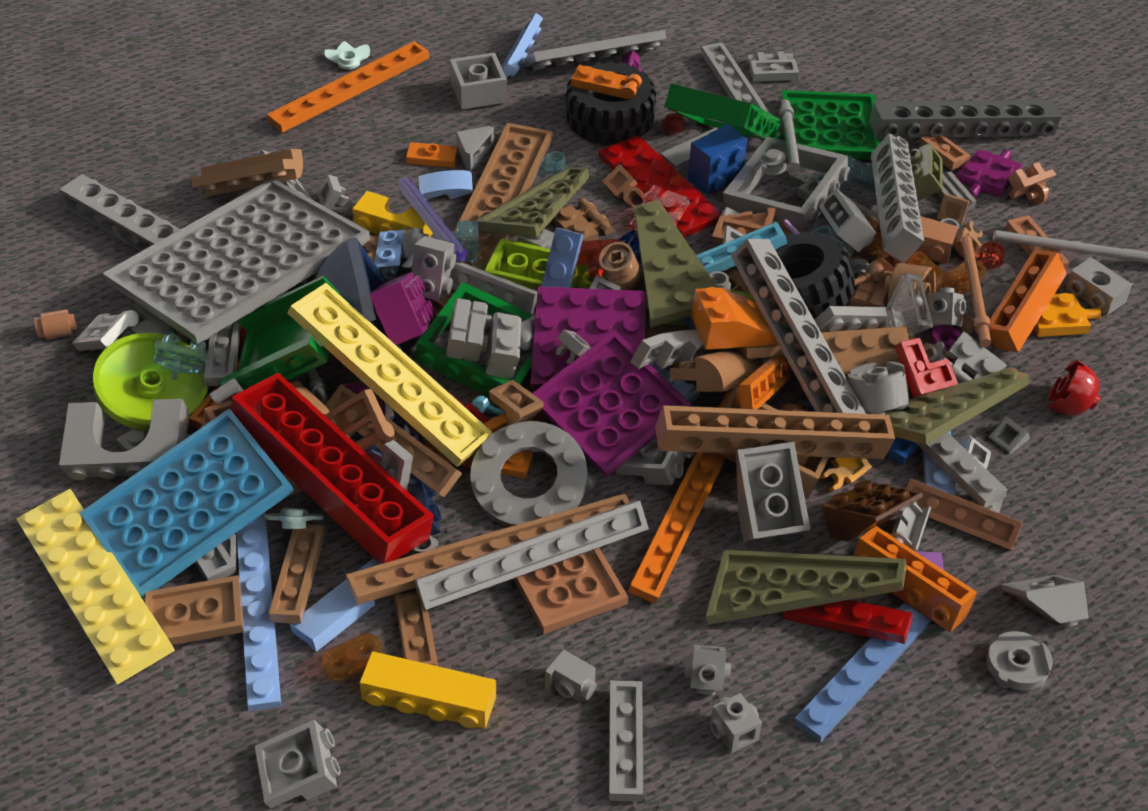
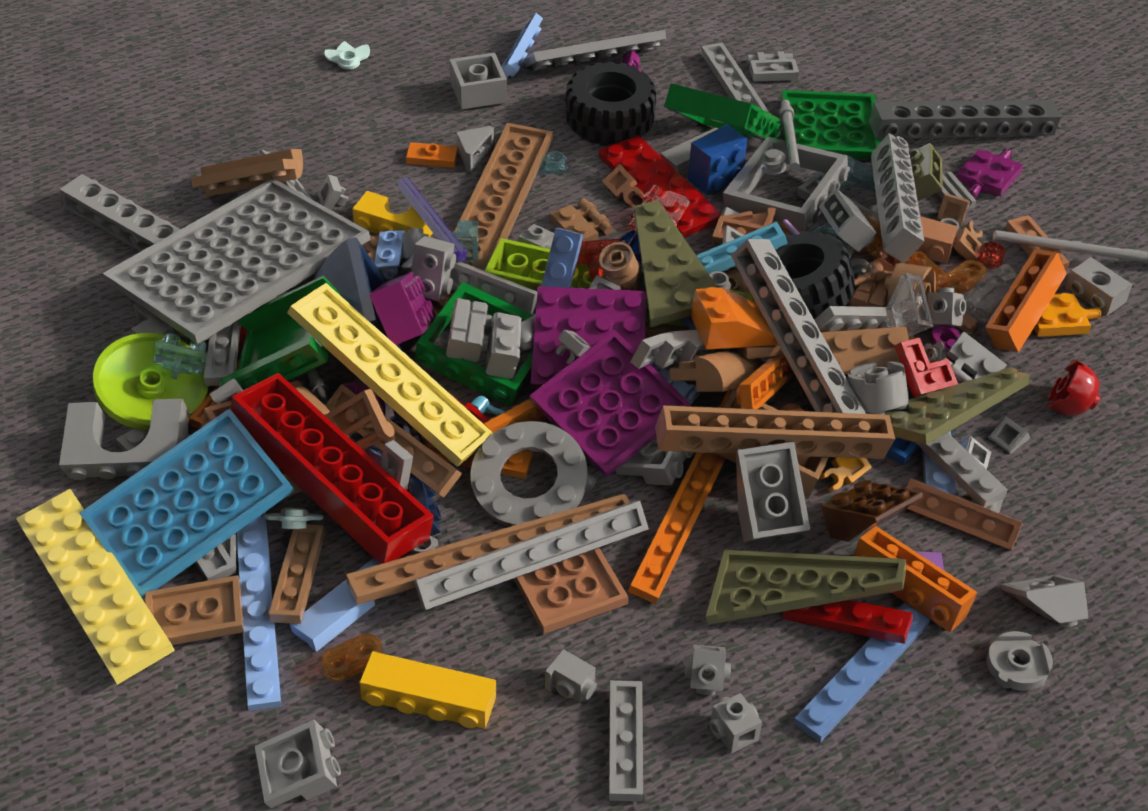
nougat brick [34,309,77,340] -> none
white plate [72,310,139,351] -> none
orange plate [267,41,429,133] -> none
medium nougat tile [394,592,438,666] -> none
light blue slope [419,170,473,200] -> none
olive wing [476,167,589,237] -> none
medium nougat slope [489,380,544,425] -> none
orange plate [571,65,642,99] -> none
clear red plate [662,113,686,134] -> none
light grey hinge [890,502,931,551] -> none
nougat plate [918,135,971,170] -> none
nougat bar [961,235,991,347] -> none
nougat hips [1008,162,1056,204] -> none

